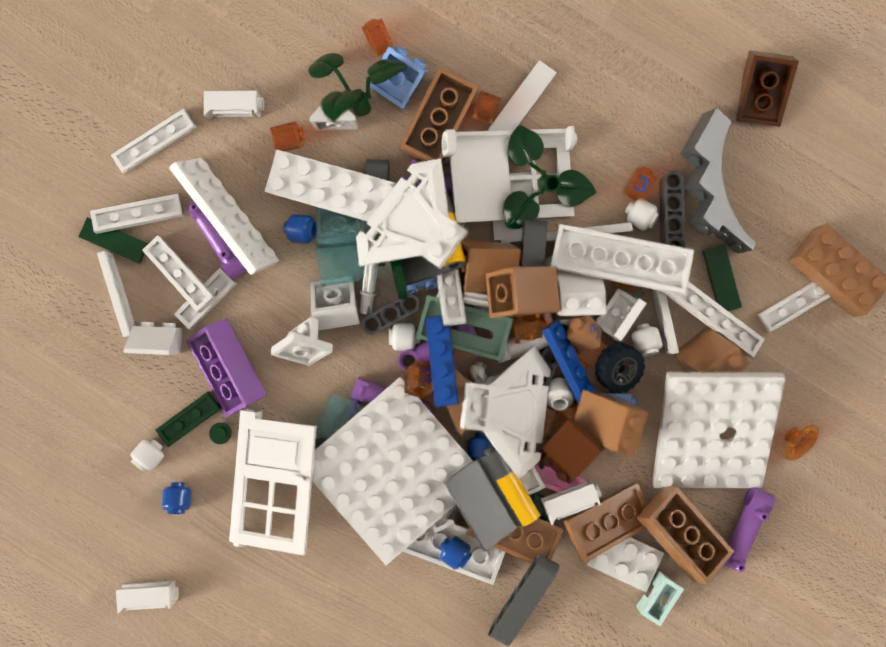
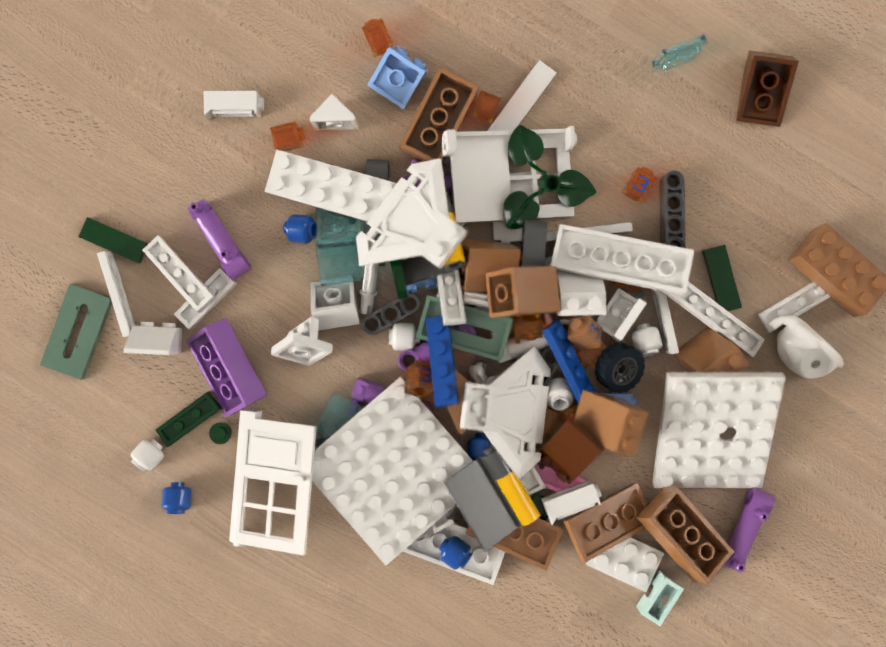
white plate [90,194,184,234] -> none
white tile [111,108,197,174] -> none
white window [116,580,179,615] -> none
white plate [170,158,279,275] -> none
dark green plant [308,53,408,123] -> none
dark grey beam [488,554,559,646] -> none
white head [625,198,660,231] -> none
arch [681,108,756,254] -> none
clear orange piece [785,425,819,461] -> none
none -> sand green piece [40,284,112,380]
none -> clear light blue plate [652,34,708,71]
none -> white piece [769,315,844,379]

